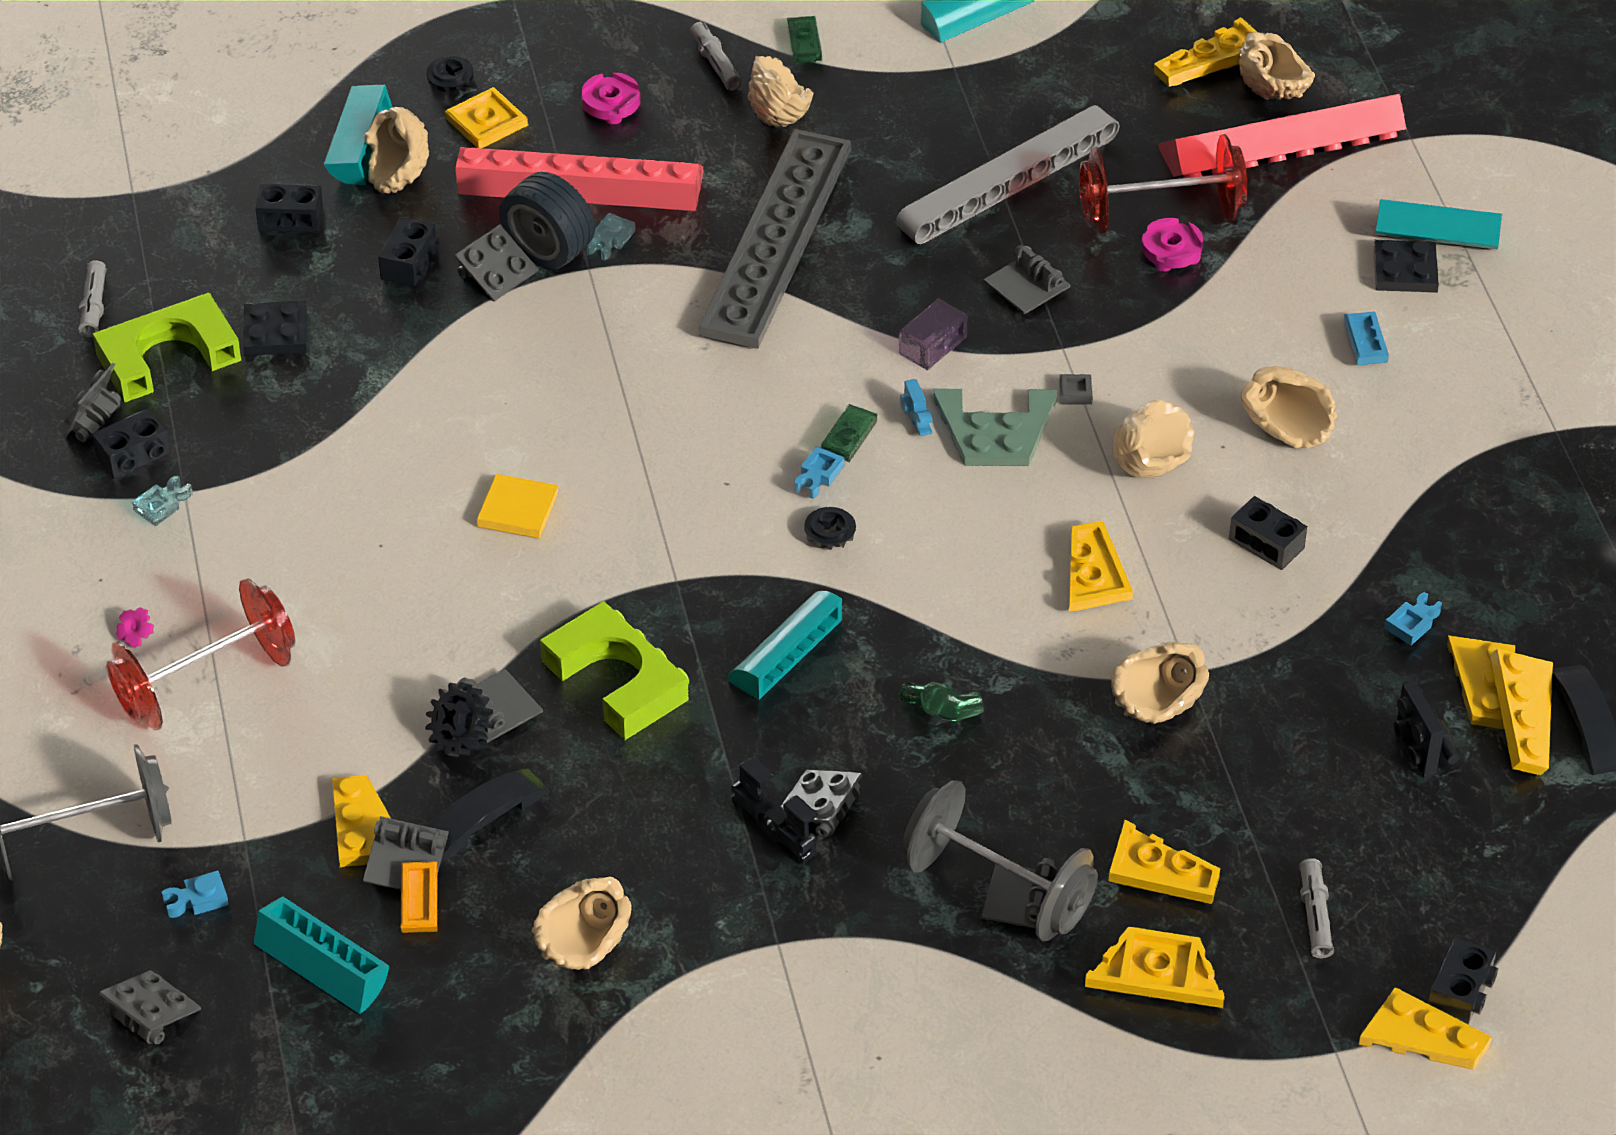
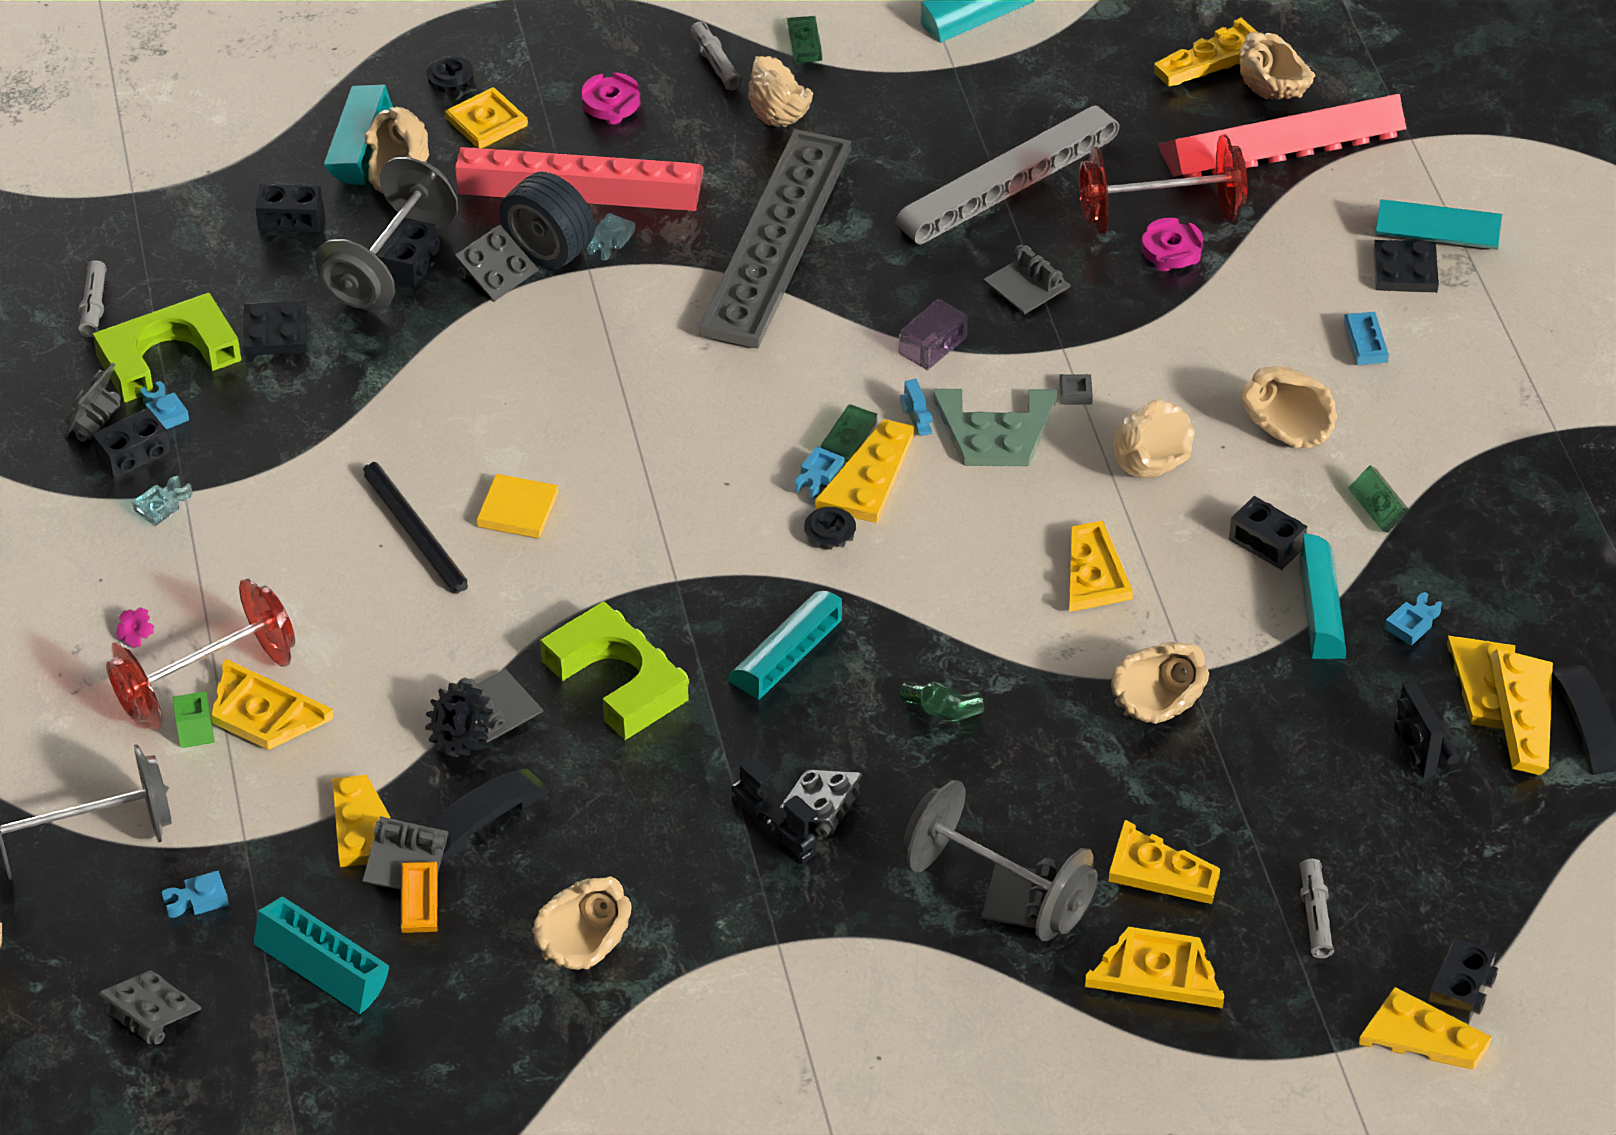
none -> dark azure plate [141,381,189,430]
none -> bright green panel [172,691,215,748]
none -> yellow wing [211,659,334,750]
none -> dark grey axle [315,157,458,310]
none -> black axle [363,462,468,594]
none -> yellow wing [815,419,914,523]
none -> teal brick [1300,534,1346,659]
none -> clear green plate [1348,465,1410,533]

